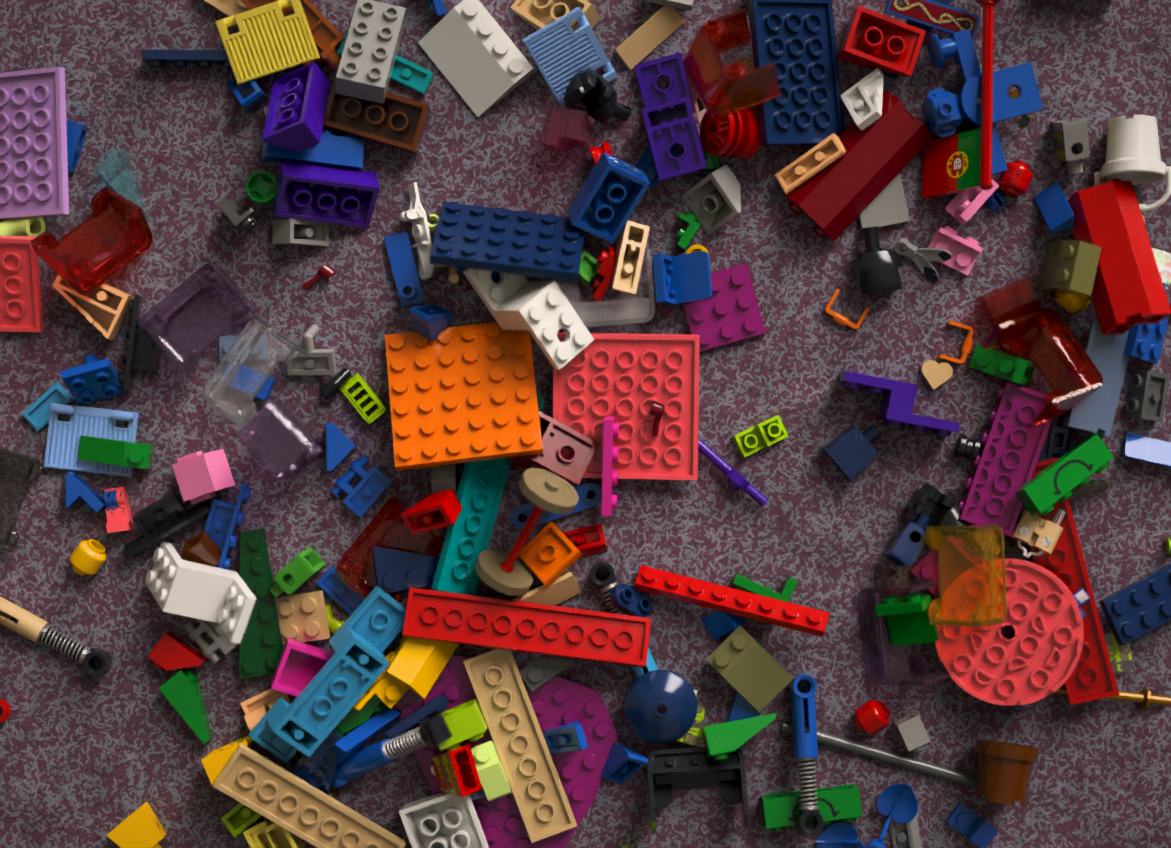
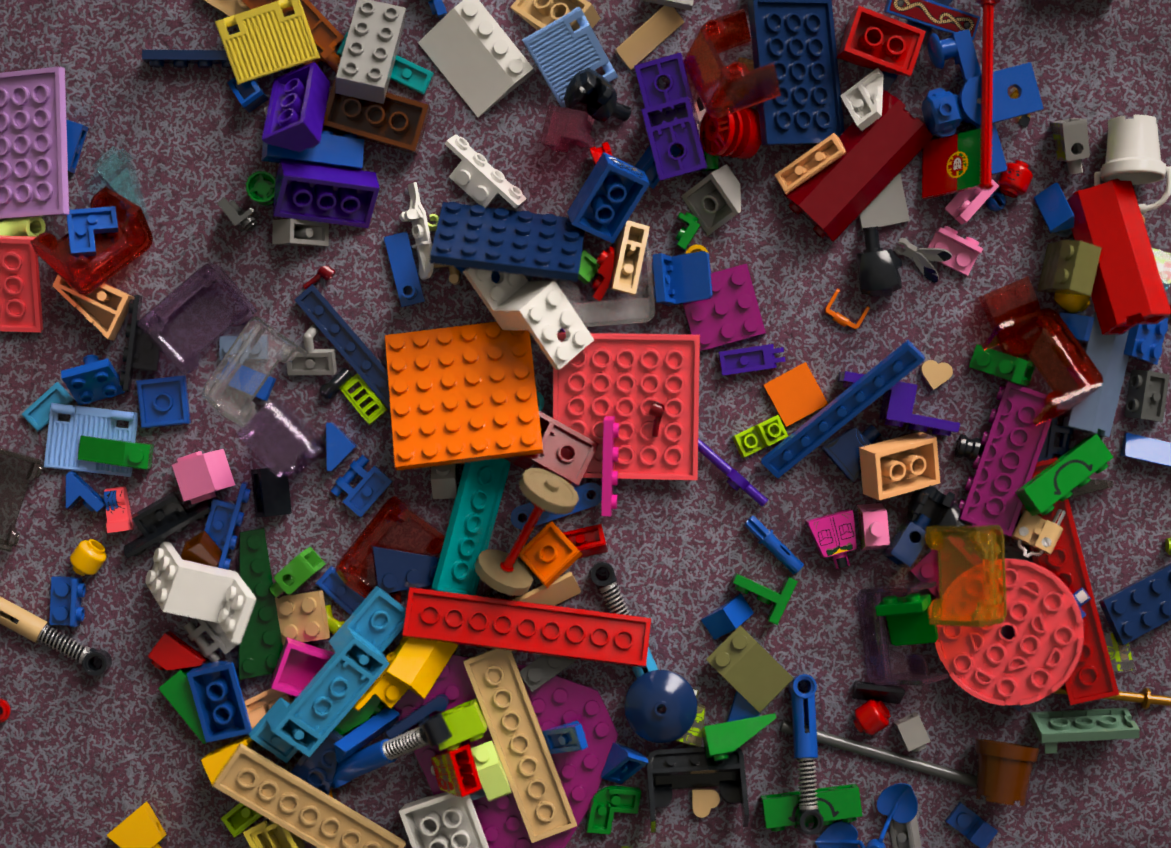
red slope [401,488,462,535] -> none
blue slope [409,303,455,342] -> none
dark blue plate [610,584,651,617] -> none
red plate [634,565,829,637] -> none
orange piece [937,321,974,364] -> none
none -> blue bracket [49,576,86,627]
none -> blue plate [66,206,118,258]
none -> blue plate [136,375,191,429]
none -> blue slope [187,661,252,743]
none -> black panel [251,466,292,517]
none -> dark blue plate [294,284,391,411]
none -> white bracket [445,135,526,208]
none -> green plate [585,786,641,834]
none -> tan tile [692,789,720,818]
none -> dark purple hinge [718,344,786,376]
none -> blue axle [745,516,804,575]
none -> blue plate [761,340,925,479]
none -> orange tile [763,362,828,427]
none -> dark pink torso [806,509,857,569]
none -> black slope [852,681,905,704]
none -> bright pink torso [857,503,890,551]
none -> light nougat brick [859,431,940,500]
none -> sand green piece [1031,708,1140,754]
none -> blue slope [1048,312,1094,344]

